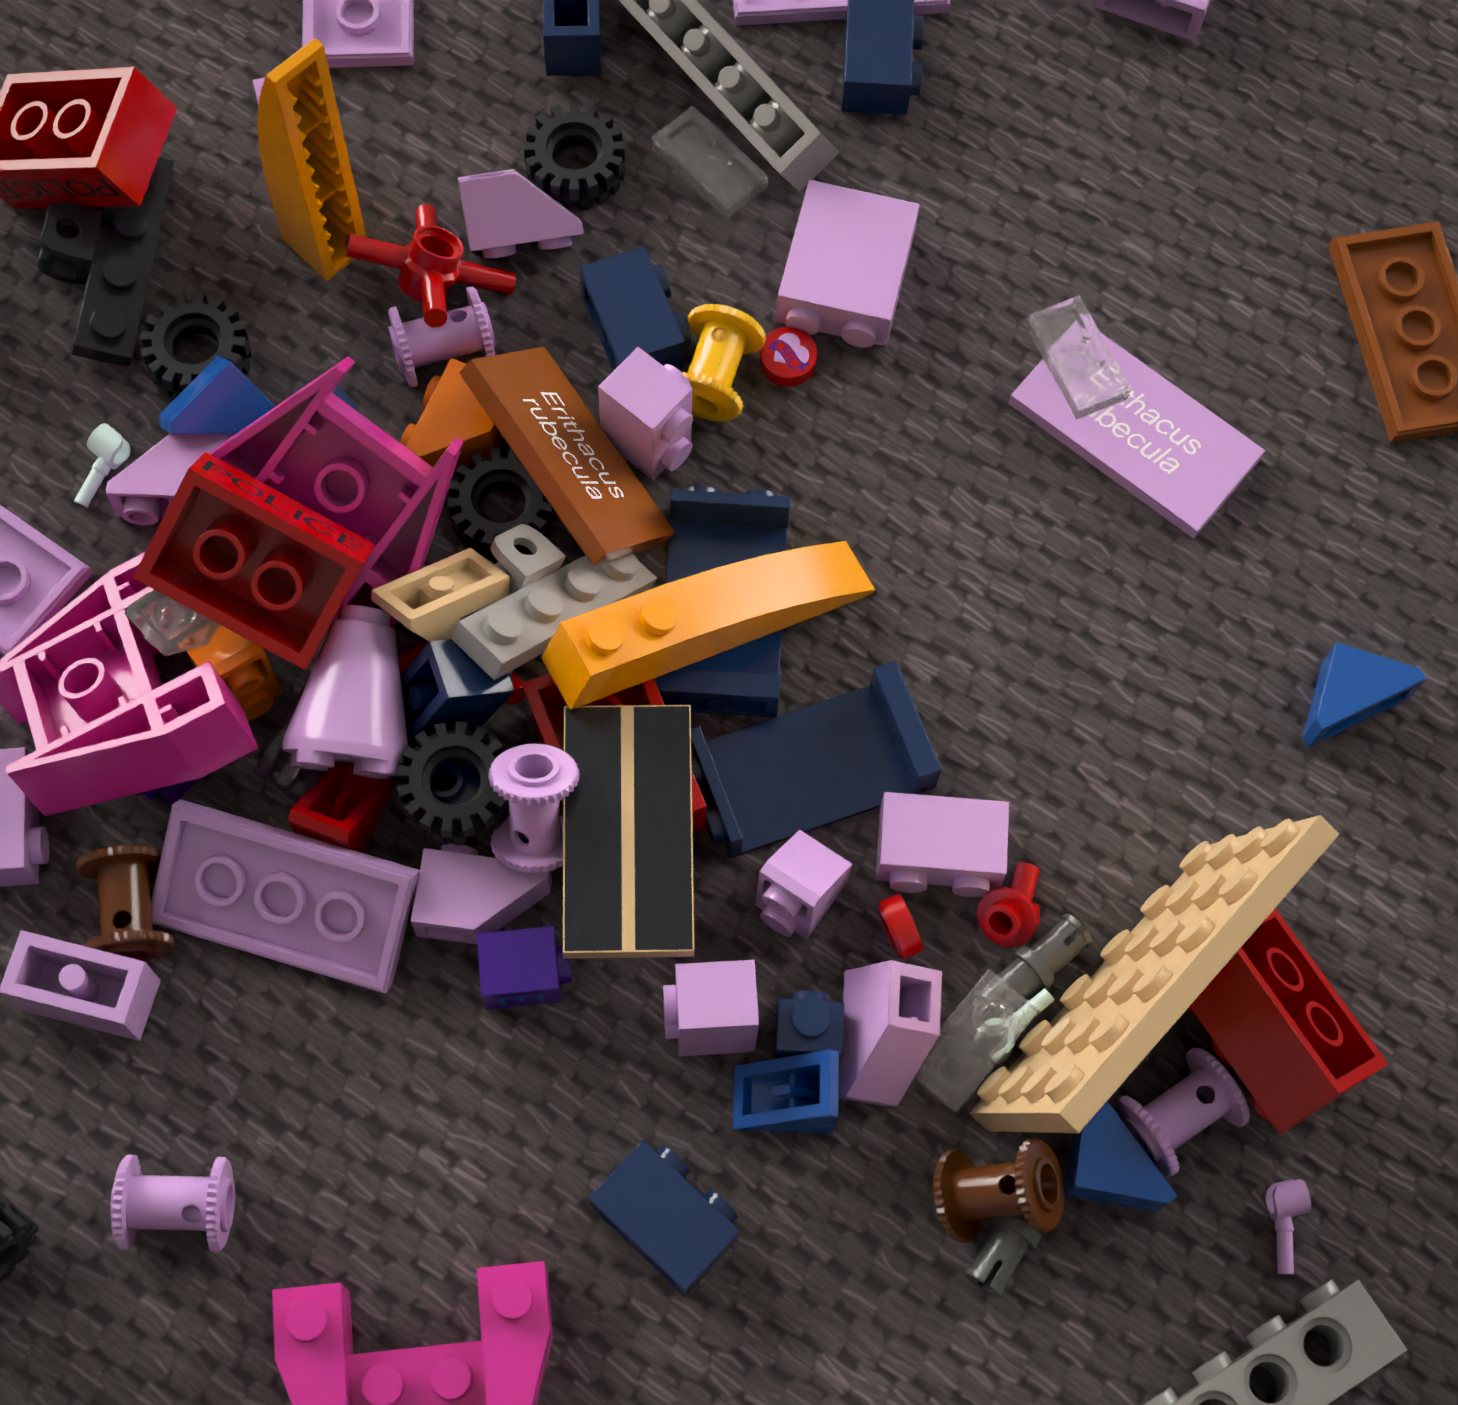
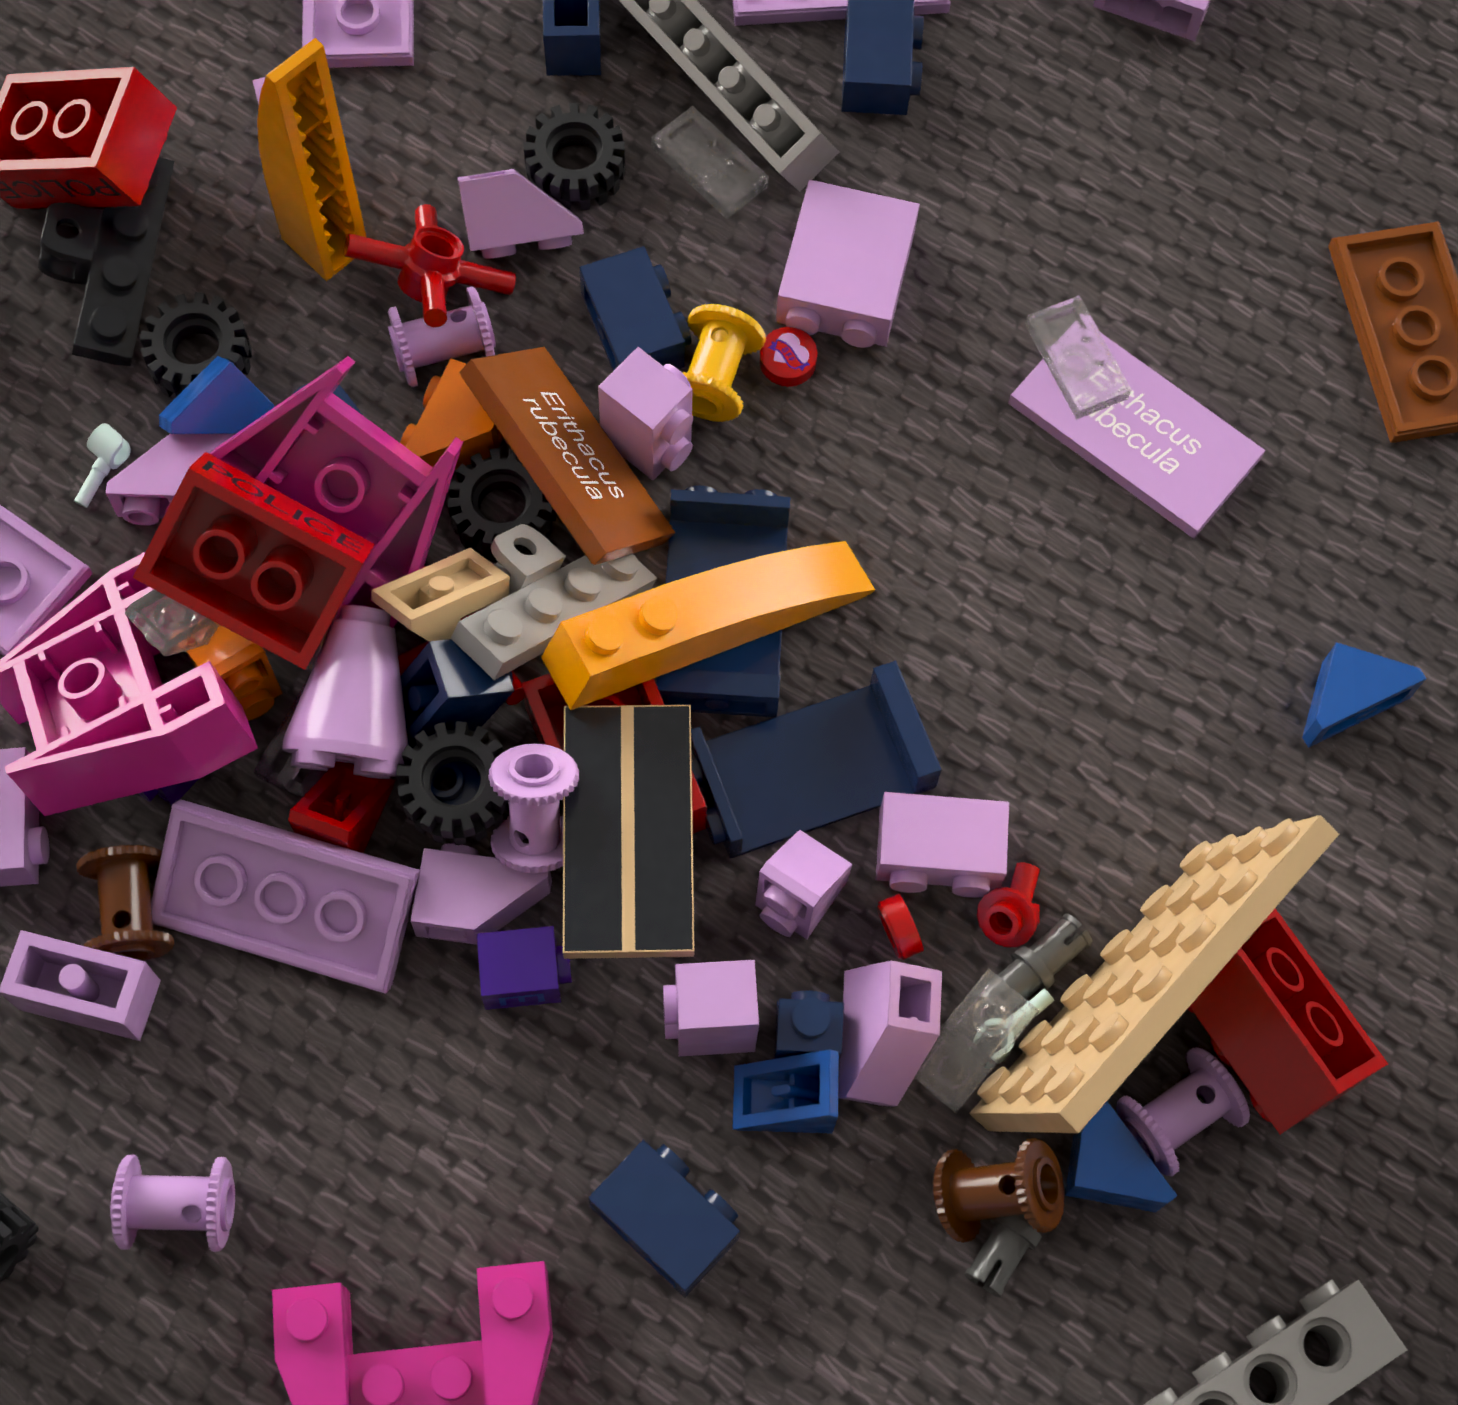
lavender hand [1265,1179,1311,1274] -> none

